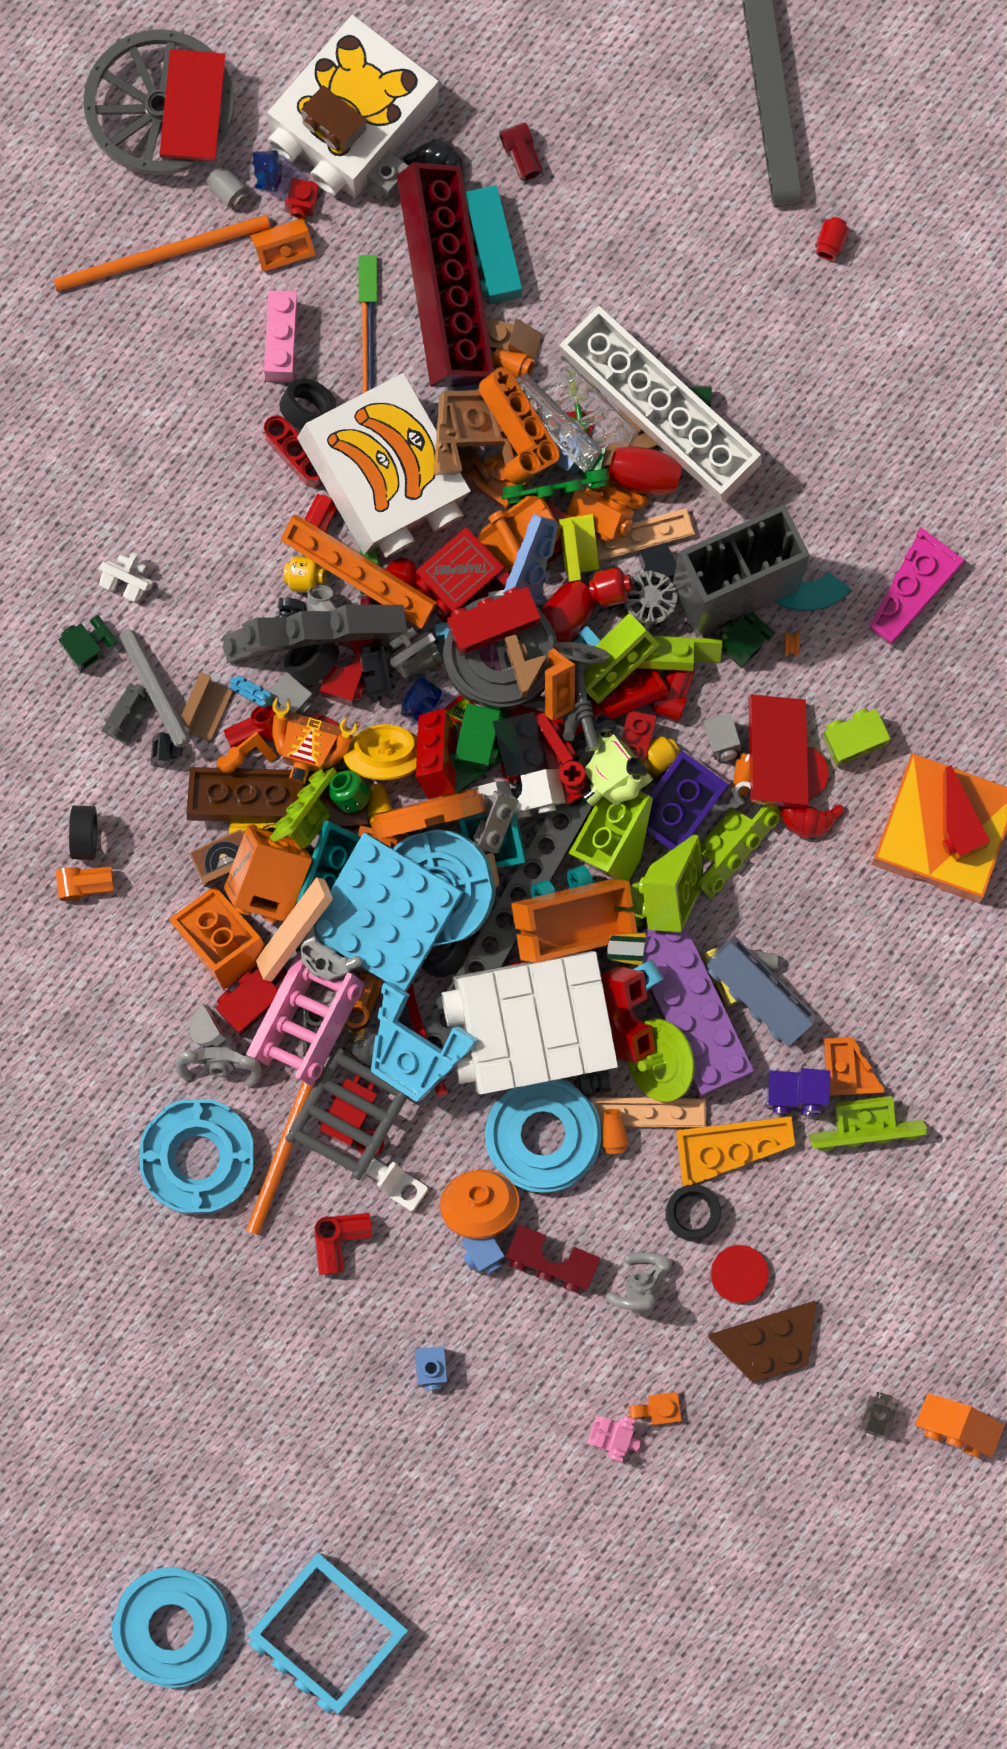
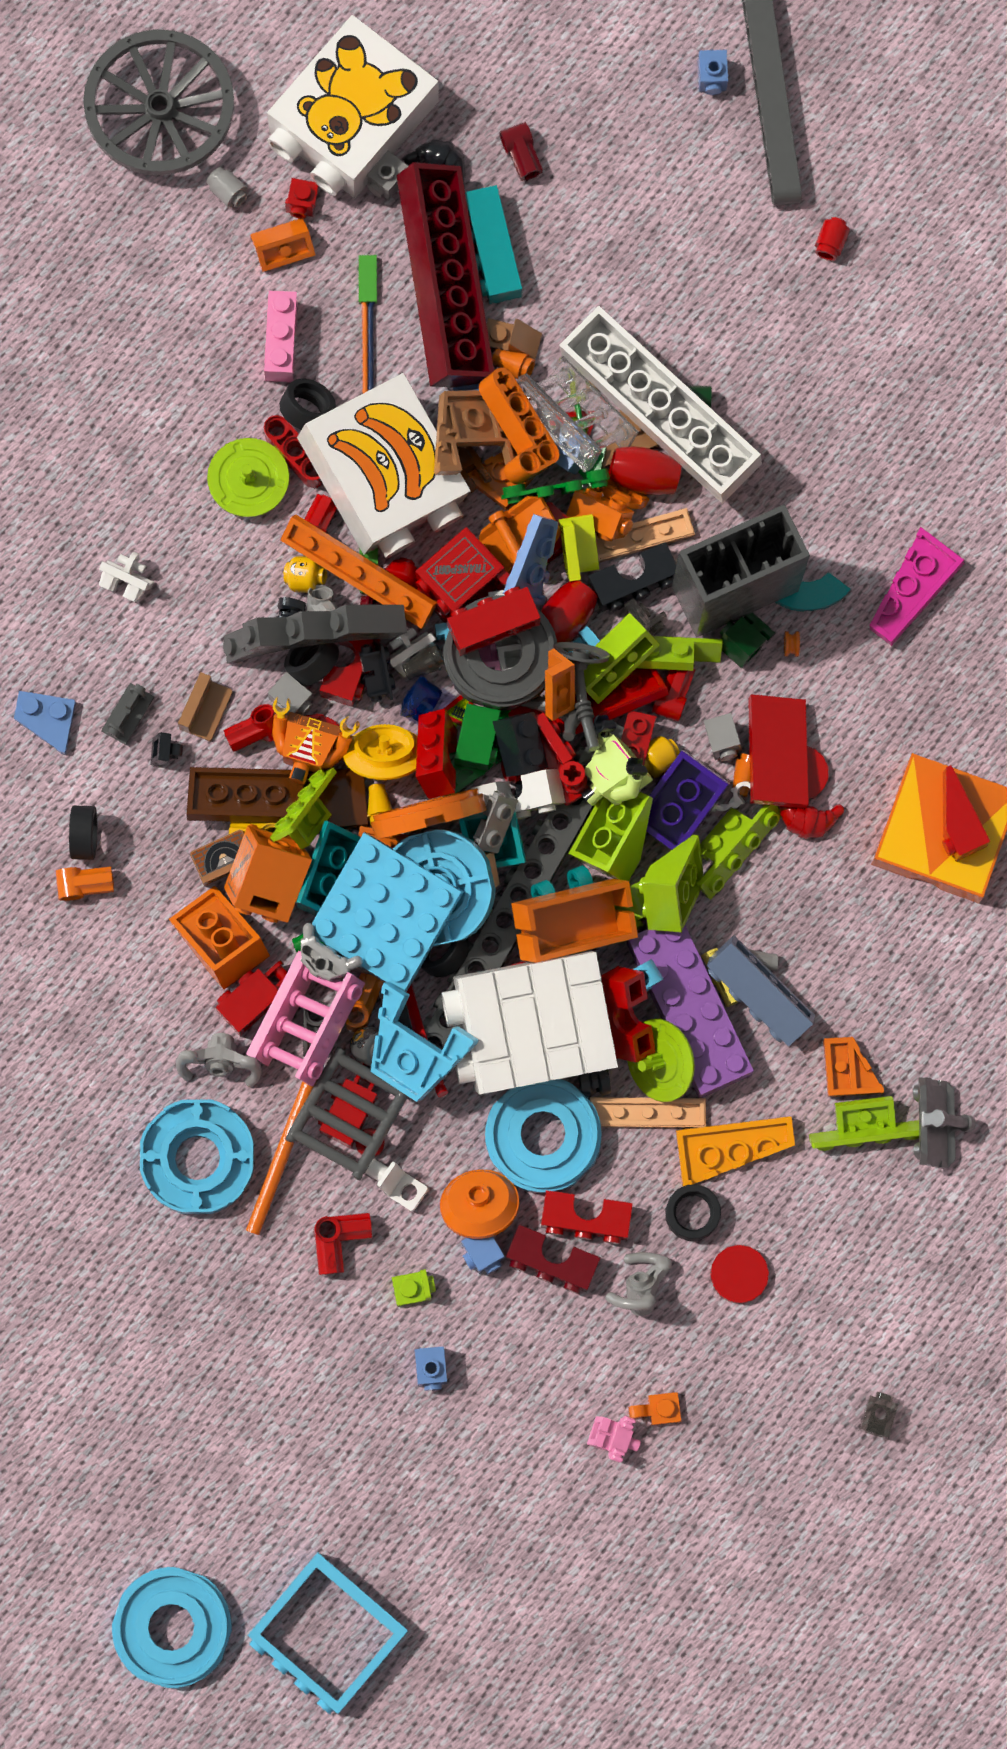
orange piece [53,215,270,292] -> none
dark green brick [58,615,119,673] -> none
light grey axle [120,629,190,748] -> none
red tile [159,49,226,162] -> none
light grey tile [189,1003,226,1048] -> none
orange piece [216,732,277,773] -> none
dark azure axle [230,675,273,708] -> none
clear blue hair [252,150,283,193] -> none
light nougat tile [256,877,333,982] -> none
reddish brown brick [301,85,367,154] -> none
green head [328,770,371,813] -> none
medium nougat slope [505,635,547,698] -> none
red head [589,567,633,607] -> none
orange cone [601,1109,629,1154] -> none
sticker [608,933,646,965] -> none
light grey wheel [624,571,677,625] -> none
reddish brown wing [708,1300,817,1383] -> none
dark purple brick [766,1068,831,1117] -> none
lime brick [822,708,890,767] -> none
orange brick [915,1393,1005,1459] -> none
none -> medium blue wing [14,691,76,755]
none -> lime piece [207,438,289,517]
none -> lime bracket [392,1269,436,1307]
none -> red arch [540,1190,633,1245]
none -> medium blue brick [698,50,728,95]
none -> flat silver shield [913,1077,976,1168]

